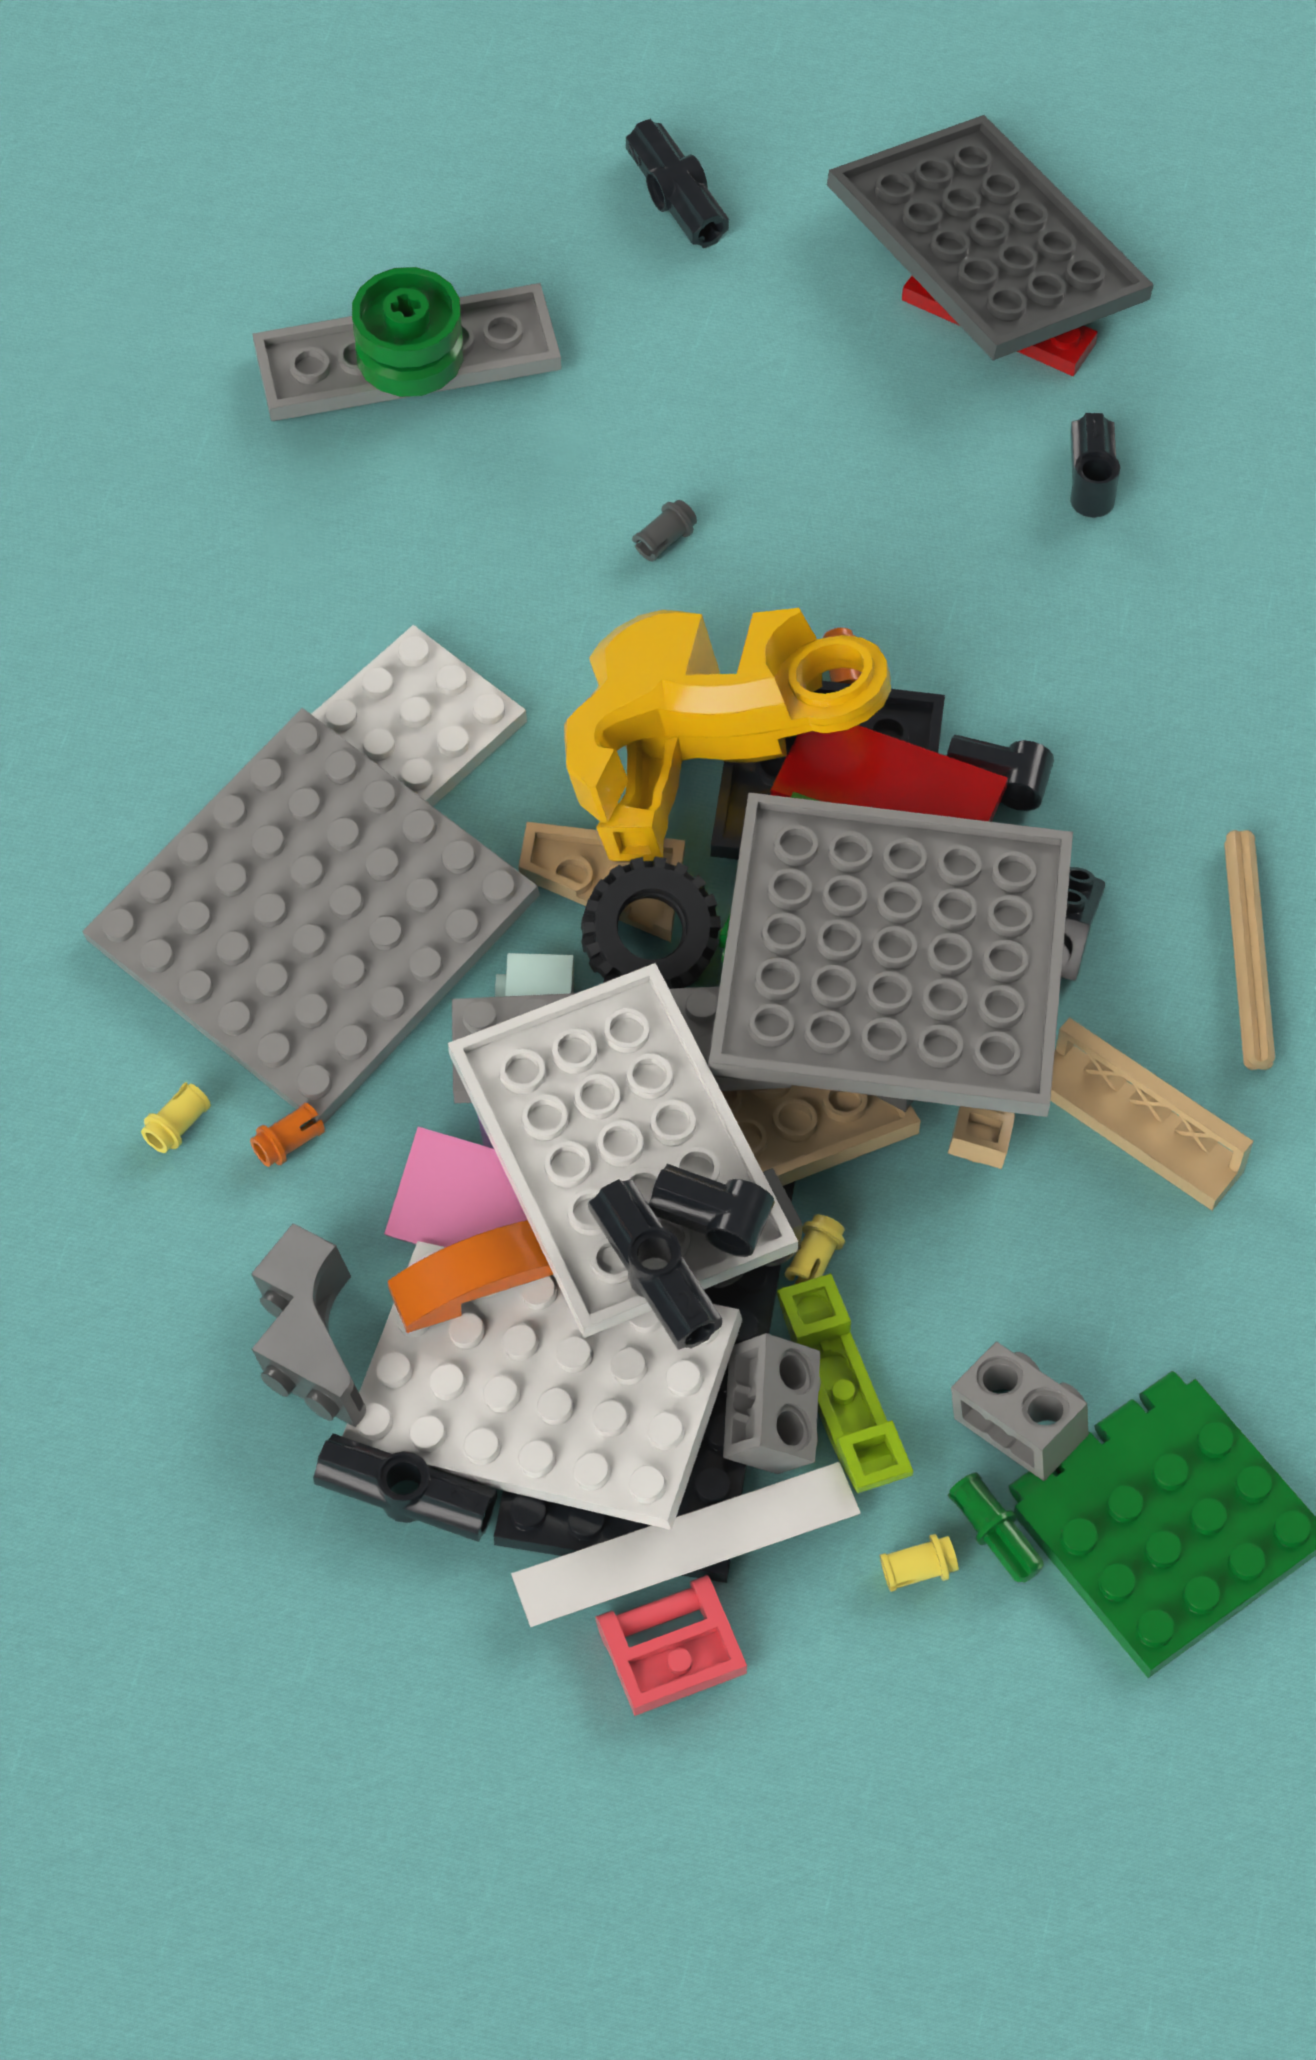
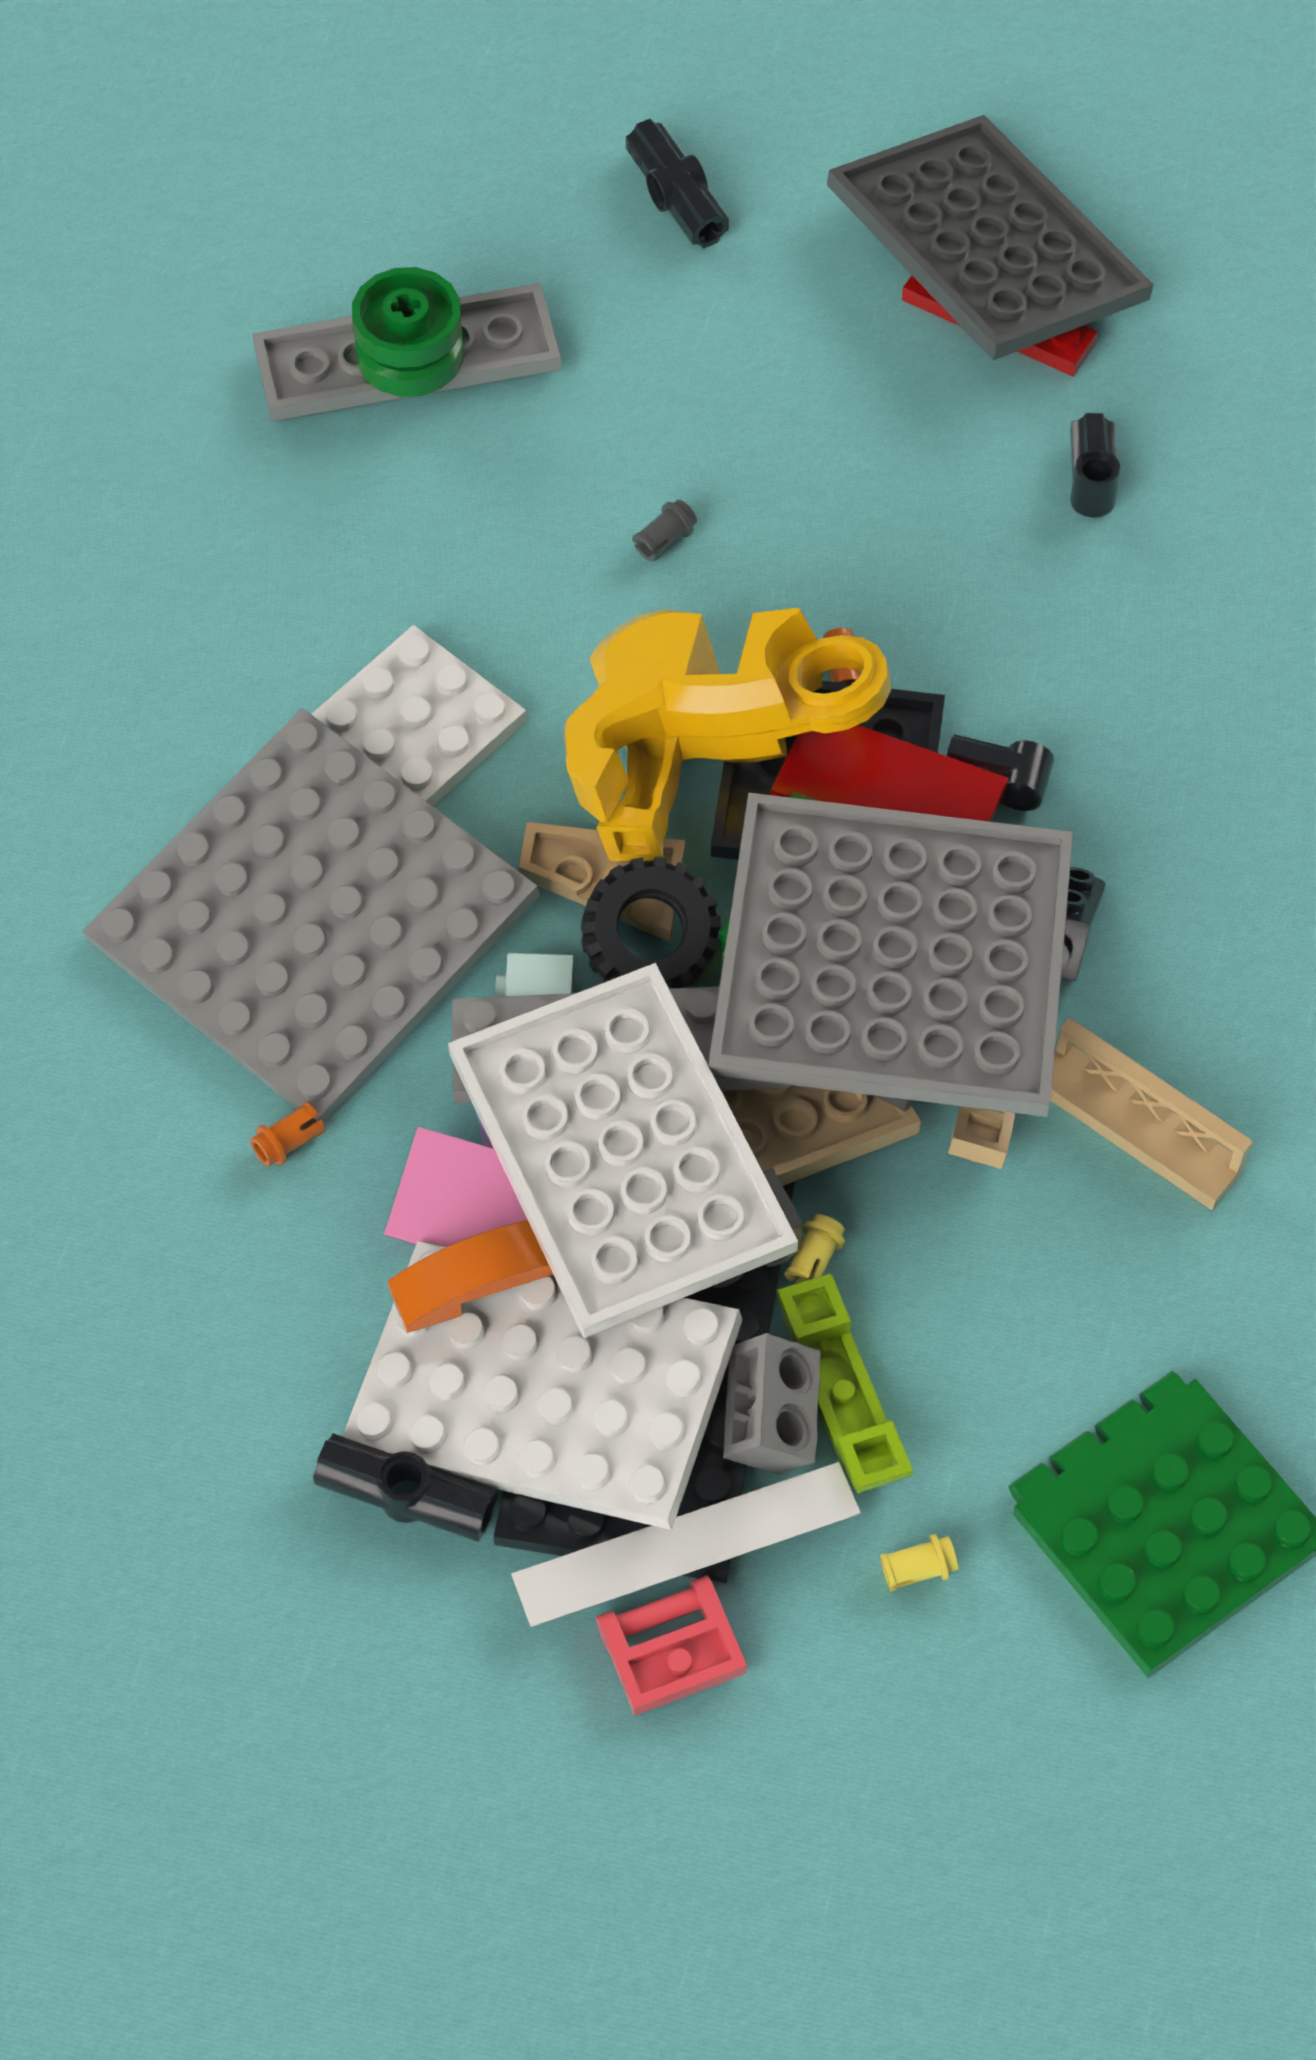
light yellow pin [141,1082,211,1153] -> none
arch [251,1223,366,1427] -> none
black piece [588,1179,722,1350] -> none
black piece [649,1164,775,1257] -> none
green axle [948,1472,1044,1583] -> none
light grey brick [951,1341,1089,1481] -> none
tan axle [1224,830,1275,1070] -> none

